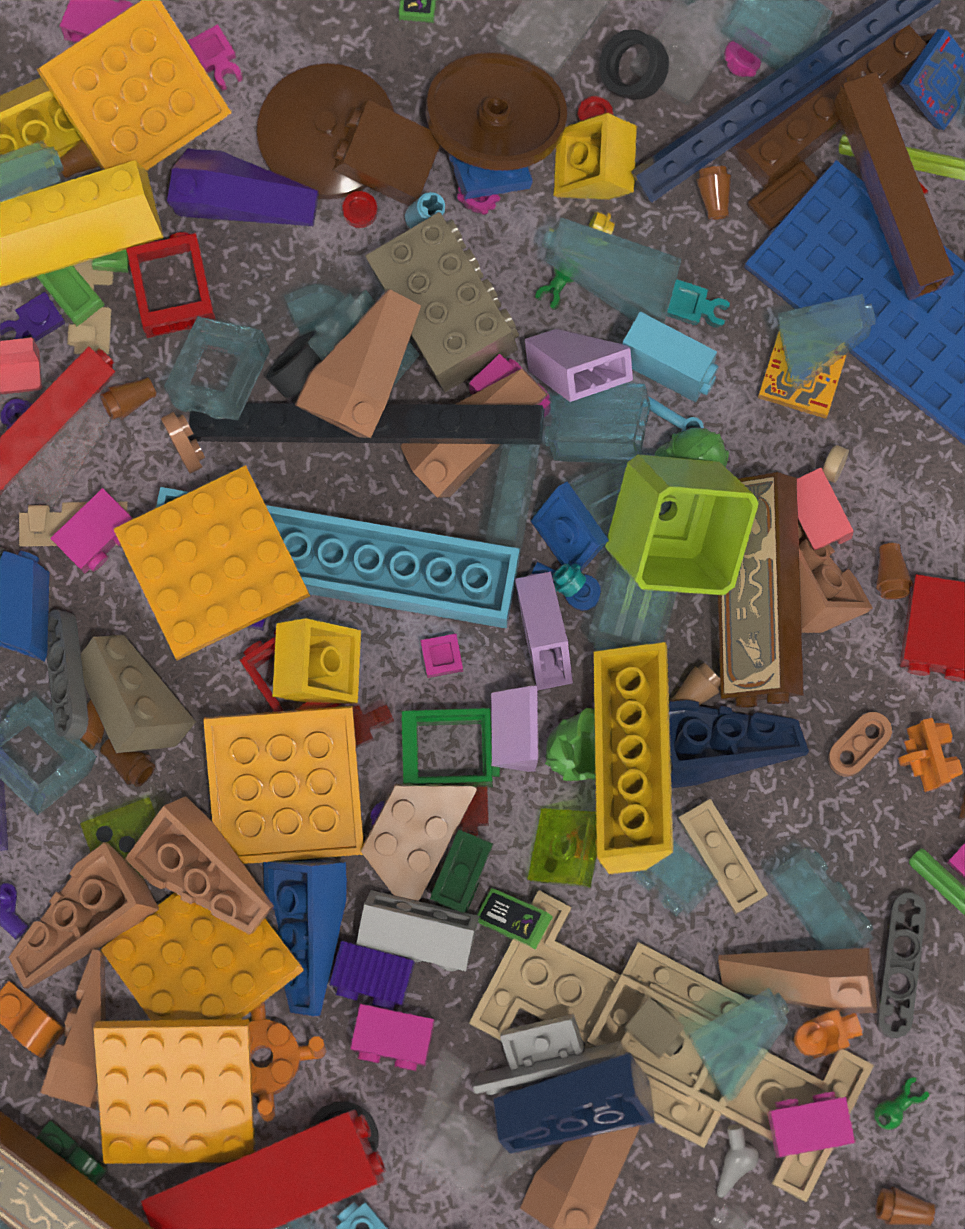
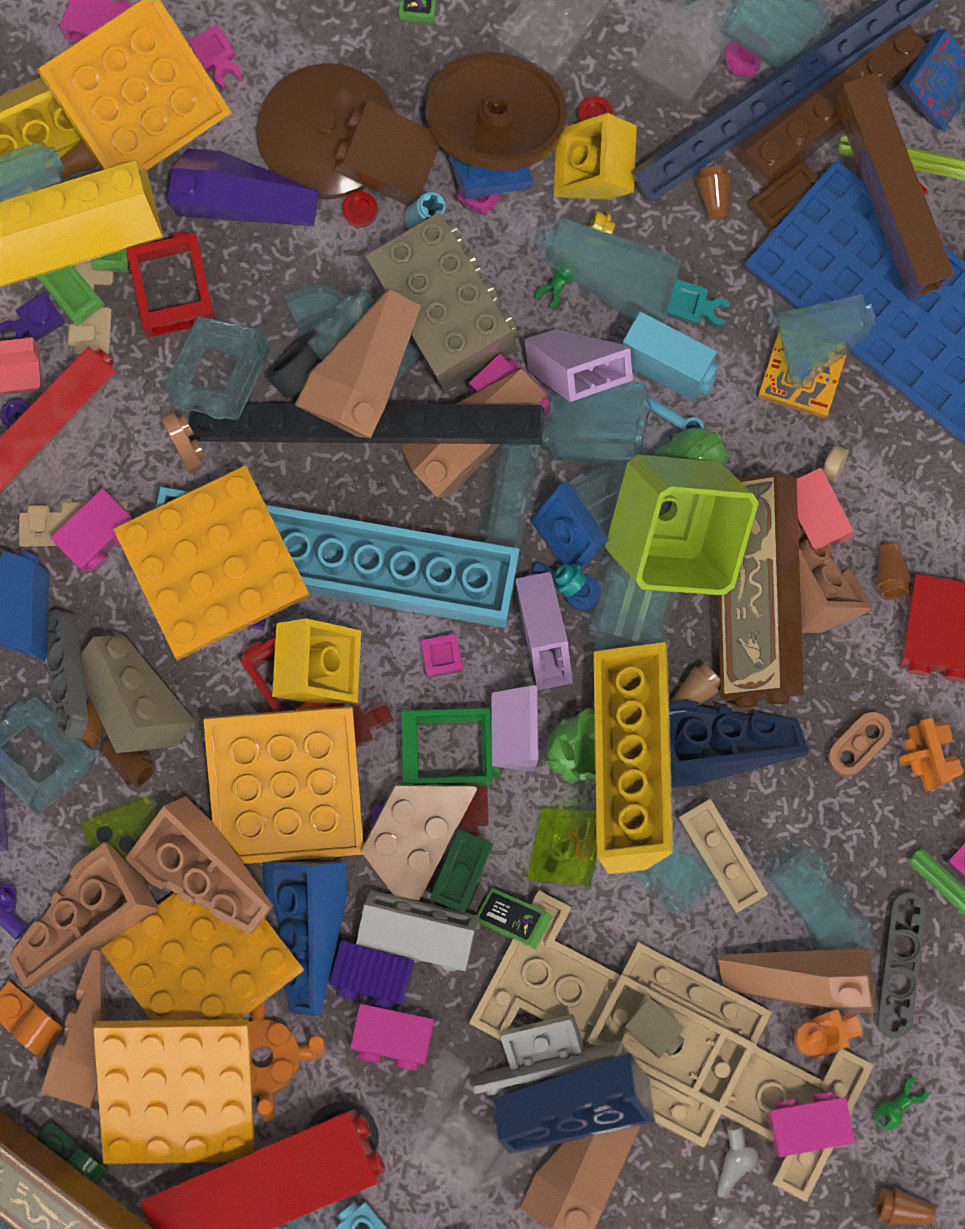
dark orange cone [100,377,157,420] -> none
black tyre [599,29,669,100] -> none
clear light blue slope [688,988,790,1103] -> none

